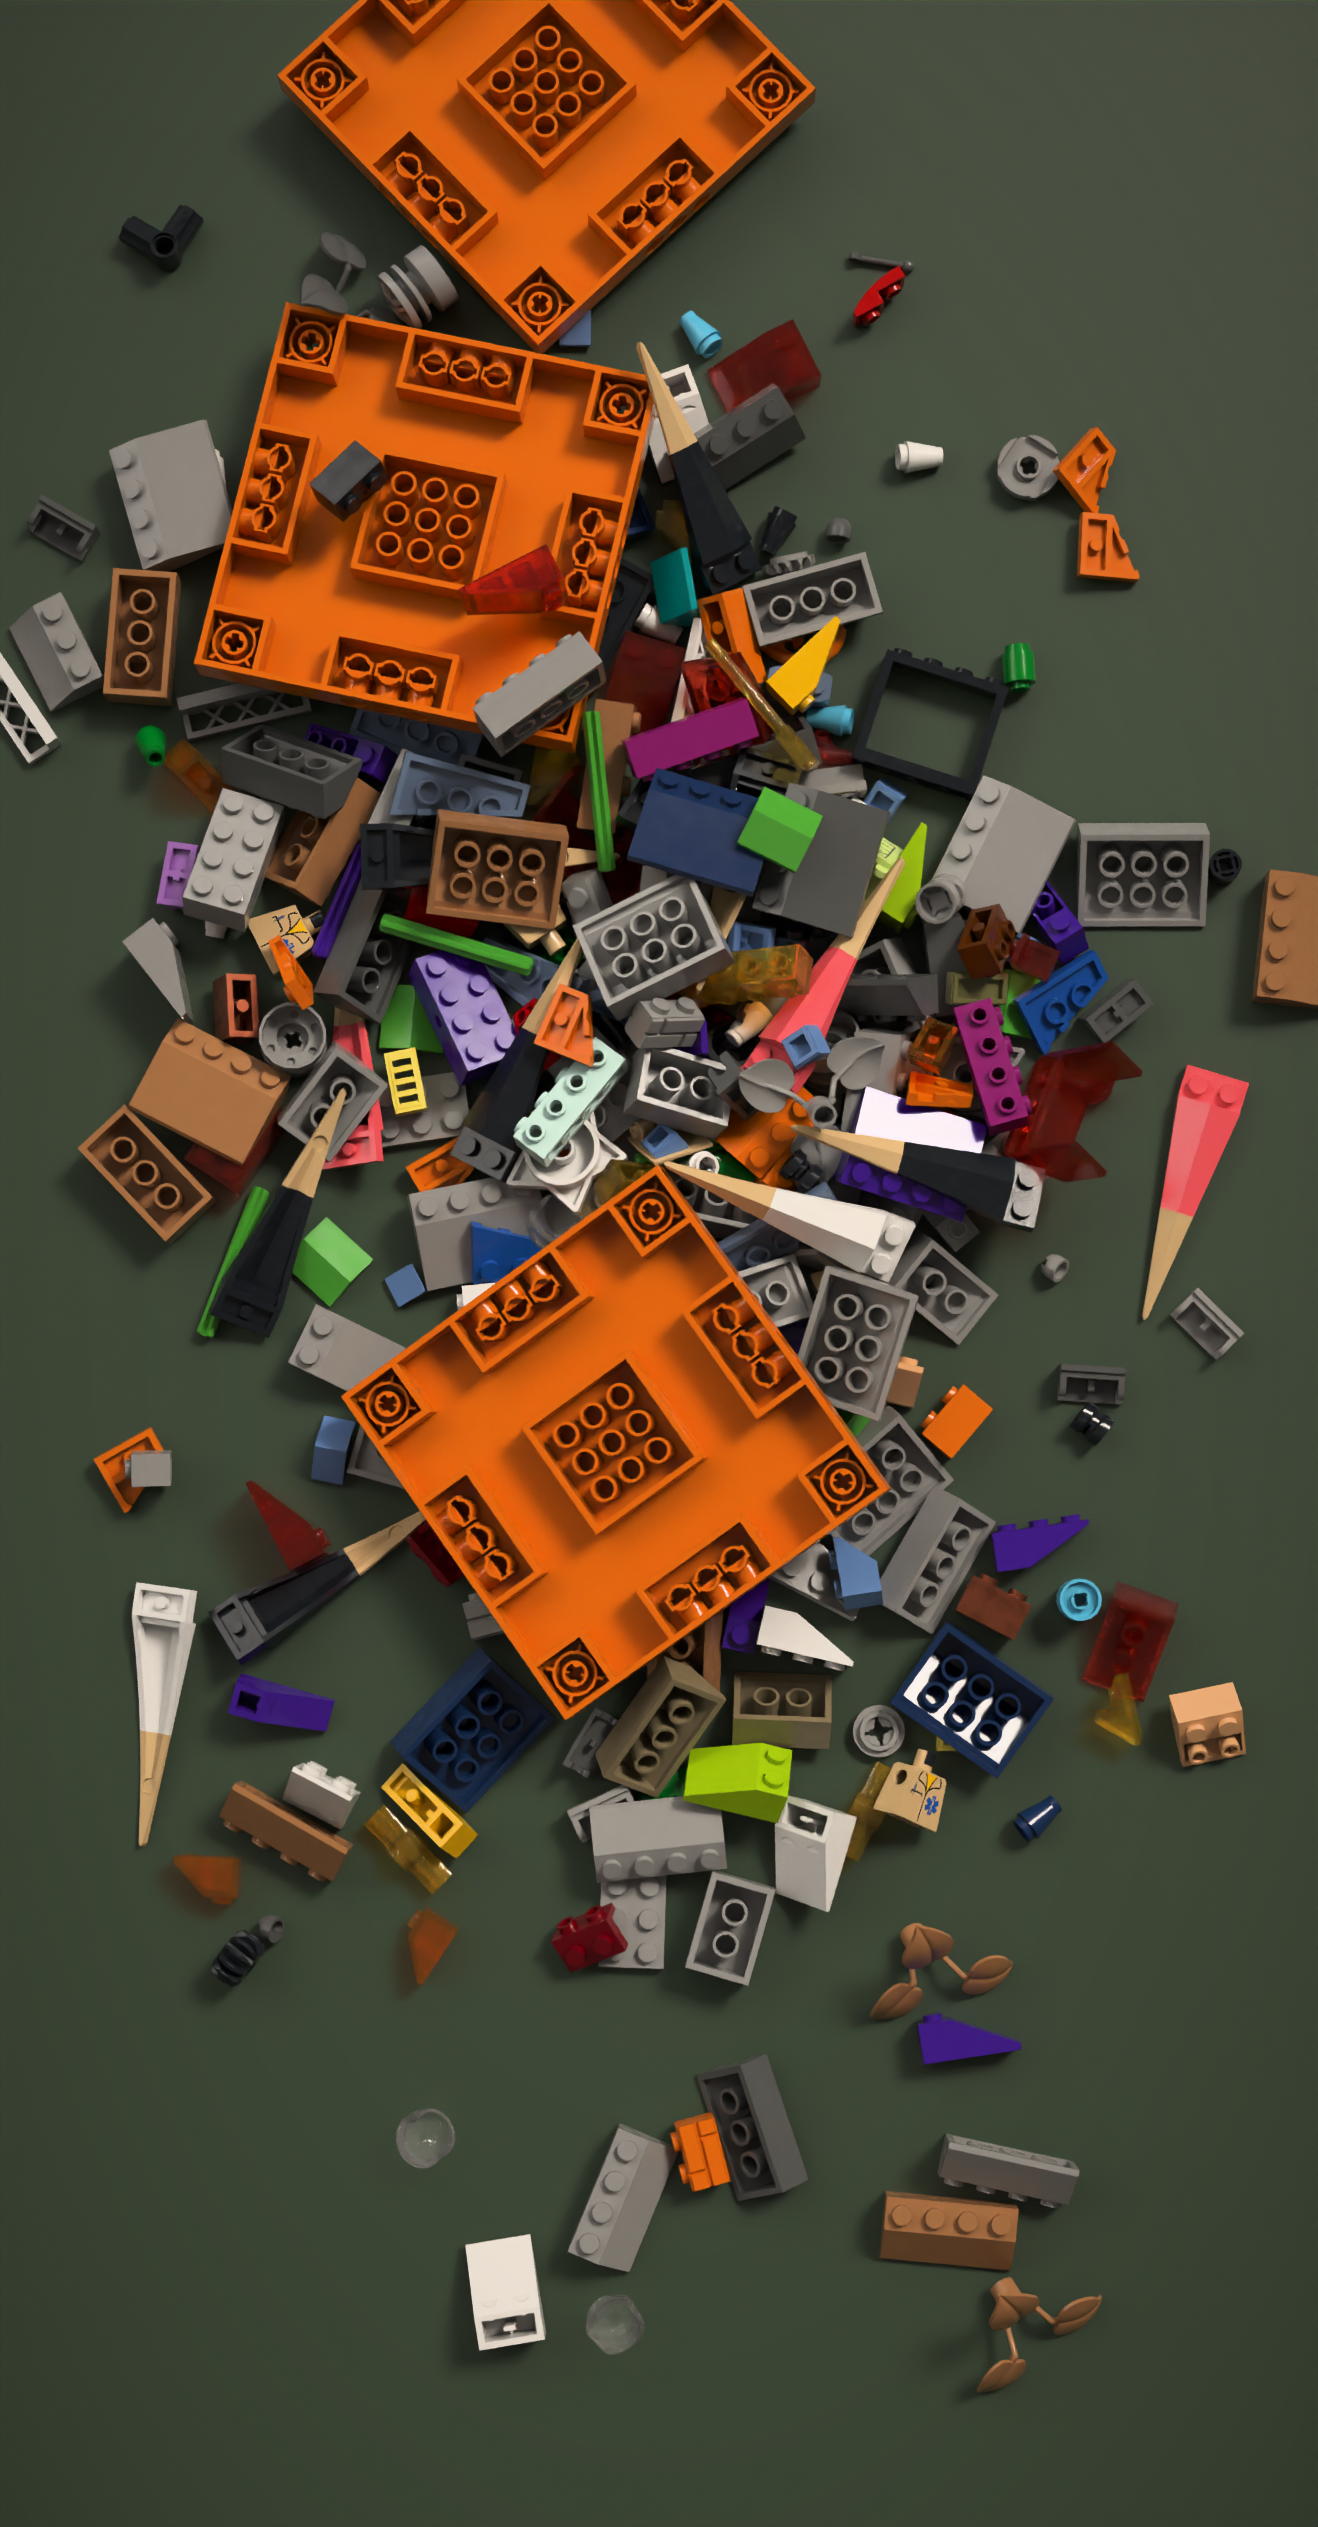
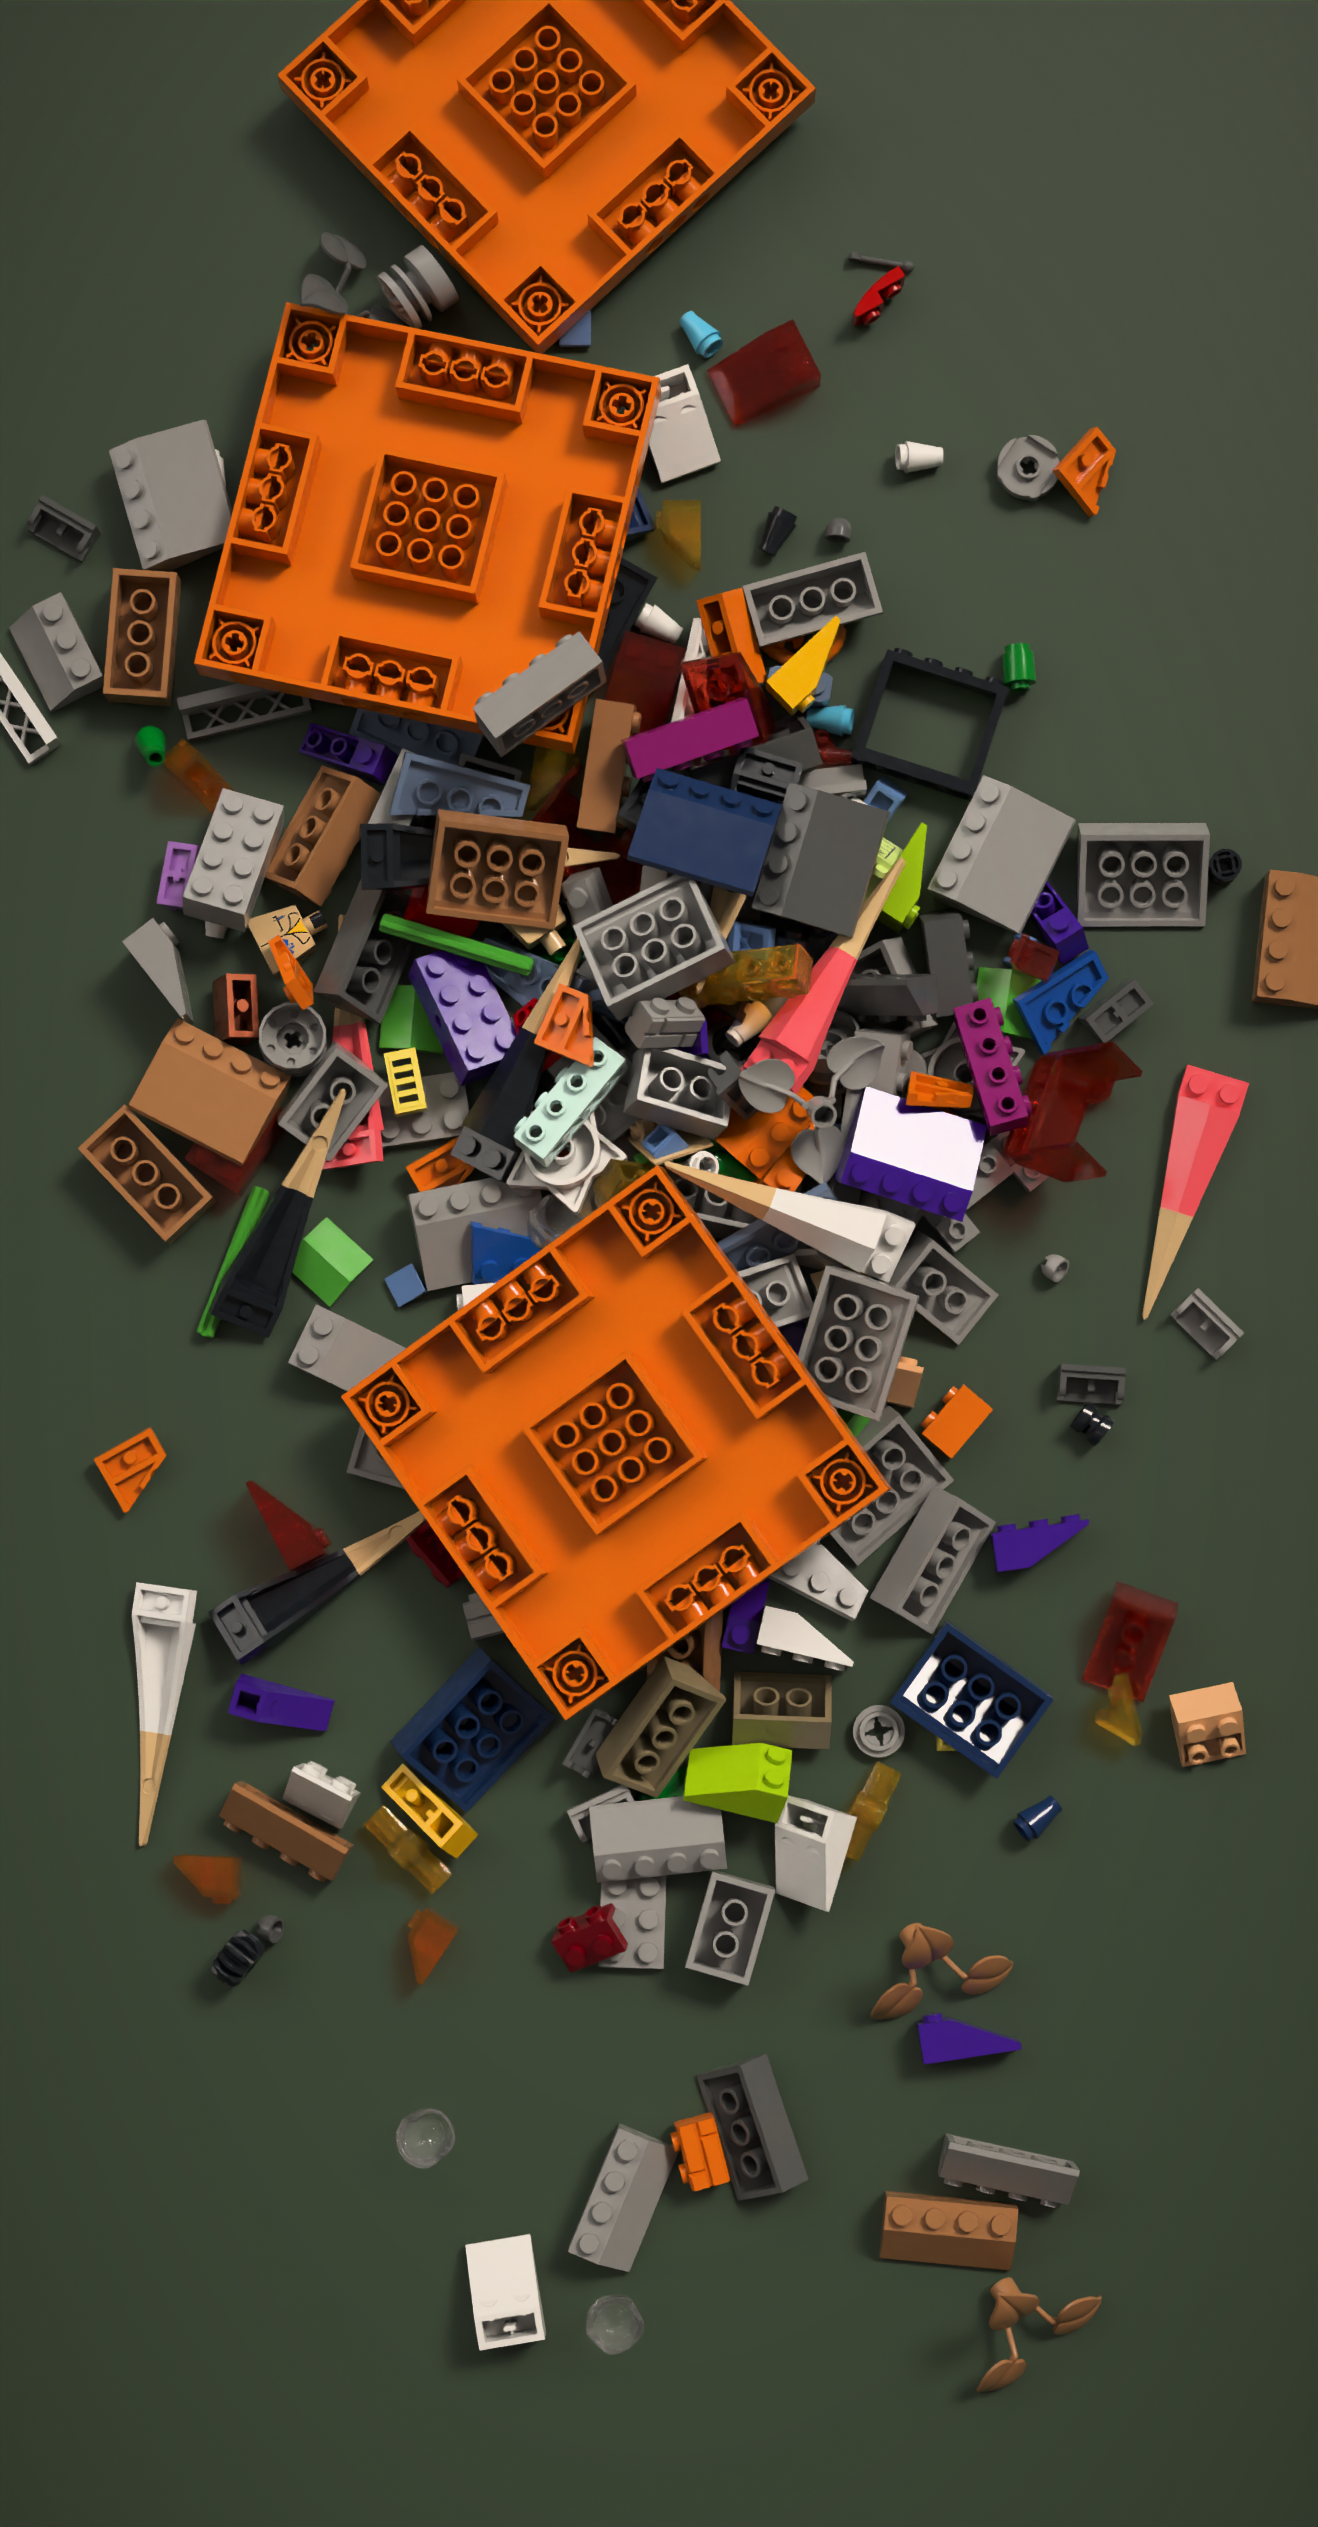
black piece [119,205,204,271] -> none
light grey brick [125,1450,172,1487] -> none
dark grey slope [221,724,362,819] -> none
black brick [309,440,389,522] -> none
medium blue slope [311,1416,356,1485] -> none
dark purple axle [312,842,361,961] -> none
clear red slope [458,544,568,615] -> none
bright green axle [582,711,616,872] -> none
black plate [636,342,762,597] -> none
teal slope [650,547,699,627] -> none
dark grey slope [665,383,806,490] -> none
clear yellow piece [704,638,819,772] -> none
bright green slope [736,786,823,874] -> none
light grey gear [764,551,816,575] -> none
black wheel [778,1148,824,1194] -> none
medium blue slope [781,1024,831,1070] -> none
black plate [790,1124,1046,1233] -> none
medium blue slope [828,1537,883,1610] -> none
tan torso [873,1749,946,1832] -> none
clear orange slope [908,1017,958,1075] -> none
light grey wheel [915,874,967,924] -> none
olive tile [945,971,1008,1005] -> none
copper brick [954,1573,1032,1640] -> none
reddish brown brick [957,904,1015,980] -> none
medium azure wheel [1056,1579,1102,1621] -> none
orange wing [1077,512,1140,583] -> none

